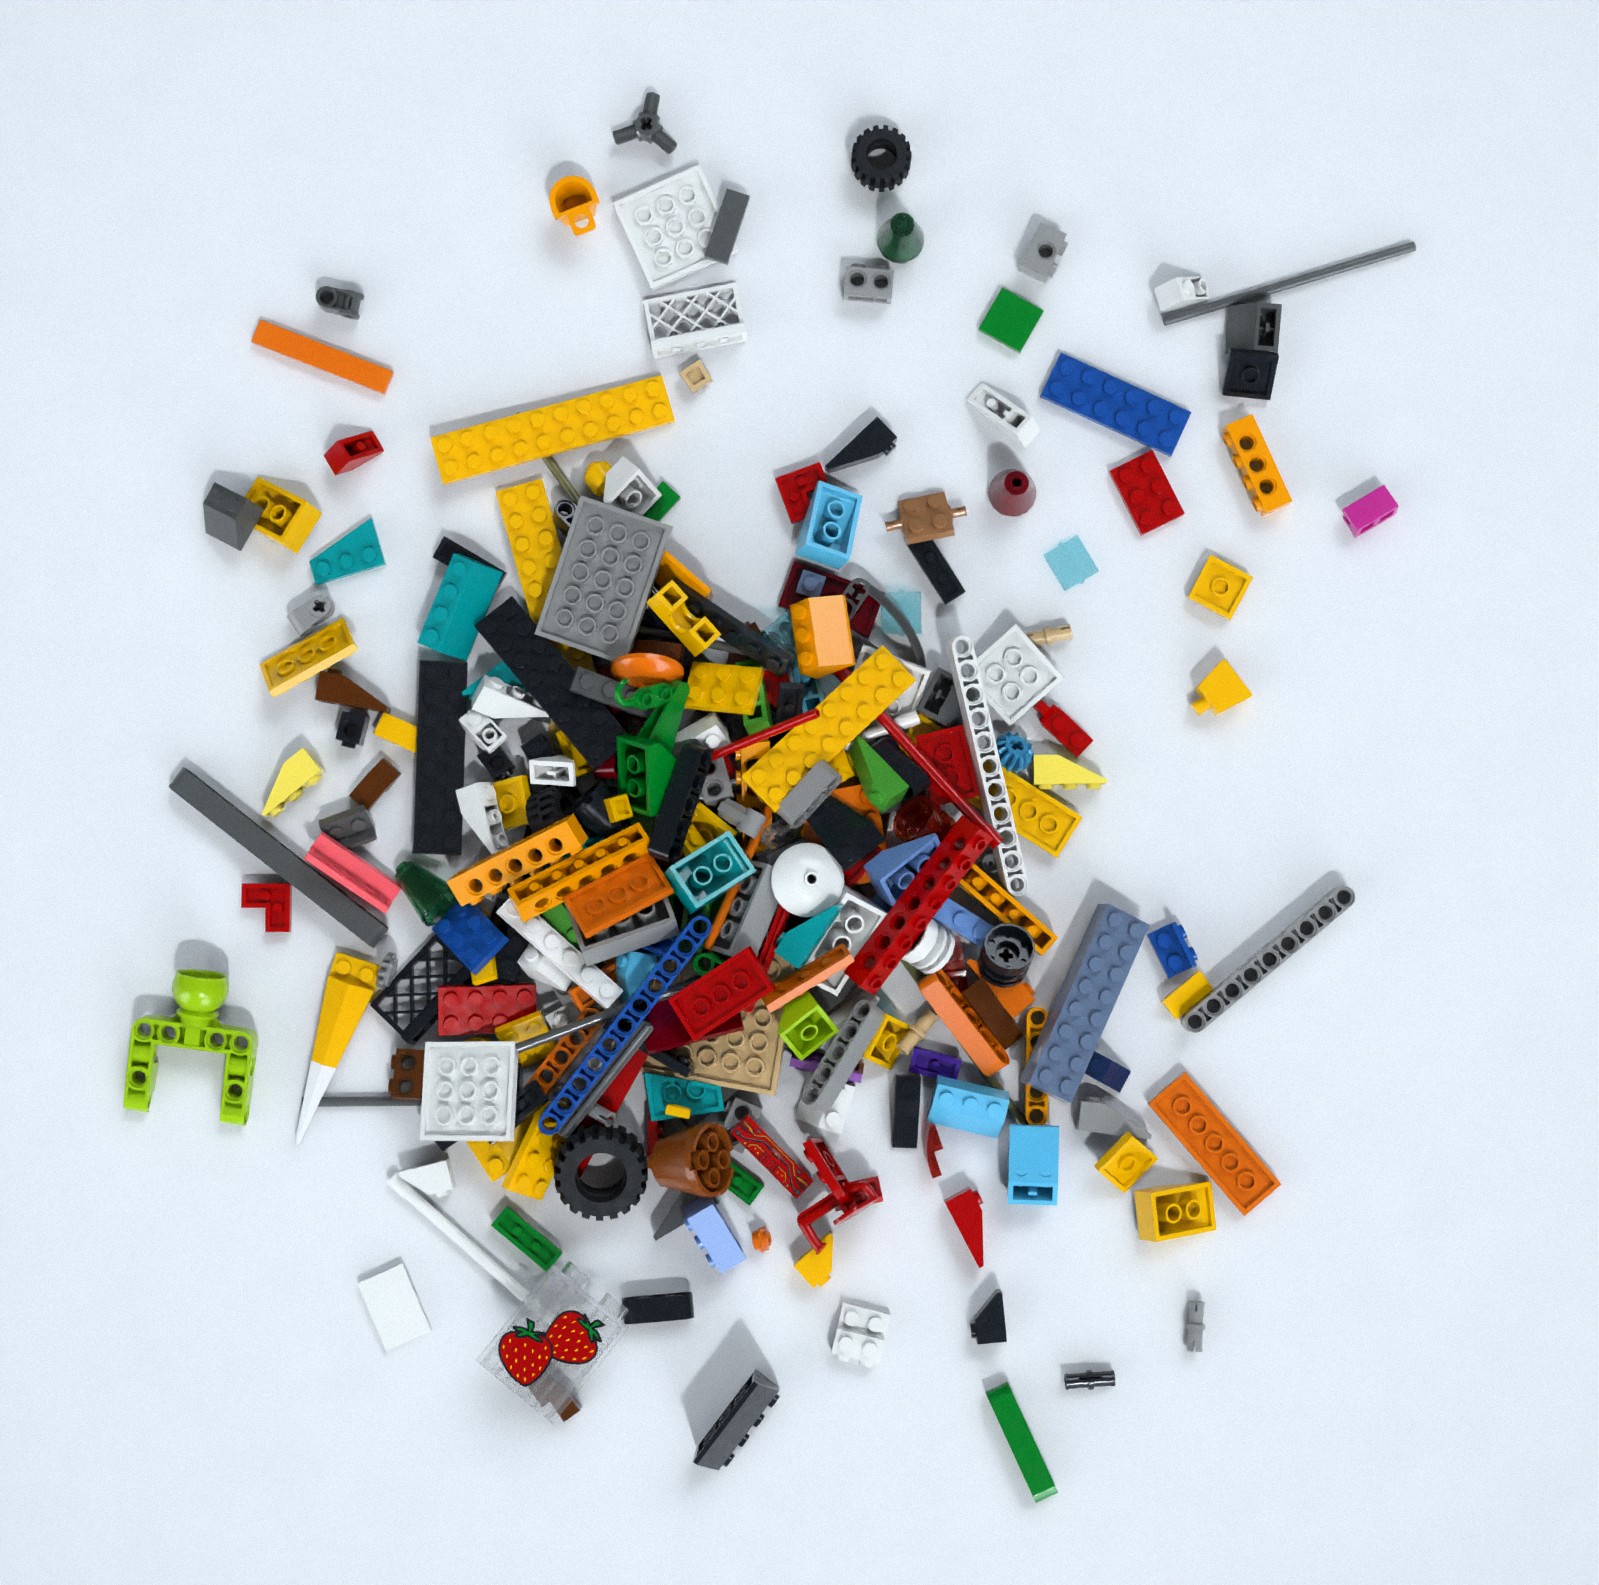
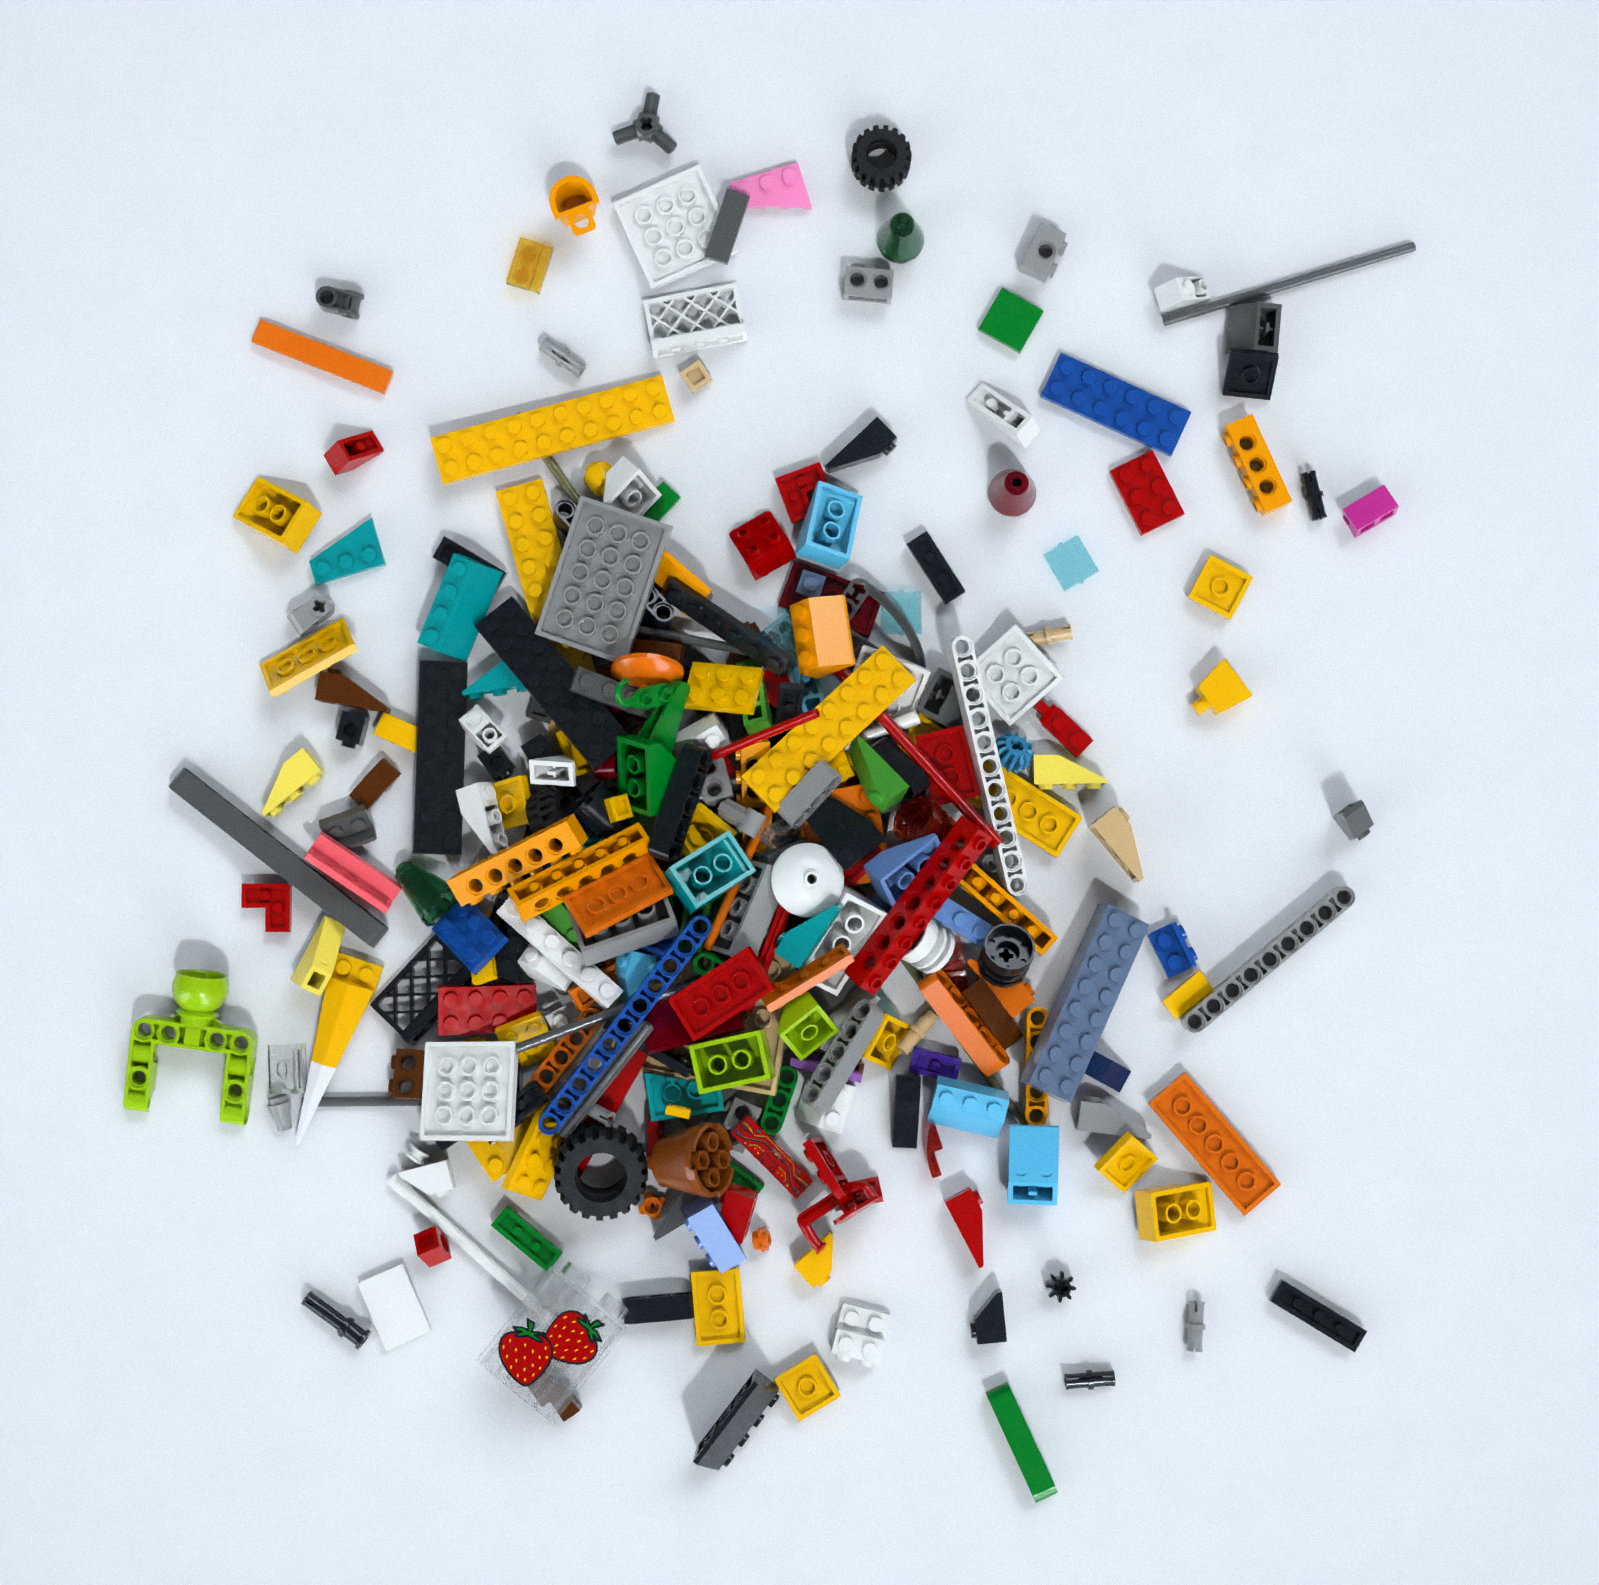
dark grey slope [203,483,264,551] -> none
light grey gear [376,952,398,990] -> none
white slope [472,674,549,718] -> none
yellow arch [646,580,721,657] -> none
medium nougat plate [885,492,967,545] -> none
none -> light grey cone [266,1094,292,1132]
none -> clear slope [268,1043,307,1094]
none -> light yellow slope [290,915,345,996]
none -> black pin [301,1291,371,1350]
none -> white bush [405,1143,430,1165]
none -> red brick [413,1226,452,1268]
none -> clear yellow plate [506,237,554,294]
none -> light grey pin [539,338,587,378]
none -> orange plate [638,1191,667,1220]
none -> lime brick [689,1029,776,1094]
none -> yellow plate [691,1267,746,1346]
none -> red slope [719,1183,759,1244]
none -> red bracket [729,511,797,581]
none -> bright pink wing [730,162,812,210]
none -> green beam [761,1065,798,1135]
none -> yellow plate [774,1352,841,1422]
none -> black gear [1045,1271,1076,1303]
none -> tan slope [1088,806,1144,883]
none -> black plate [1269,1279,1367,1352]
none -> black pin [1300,470,1327,521]
none -> dark grey slope [1333,800,1374,840]

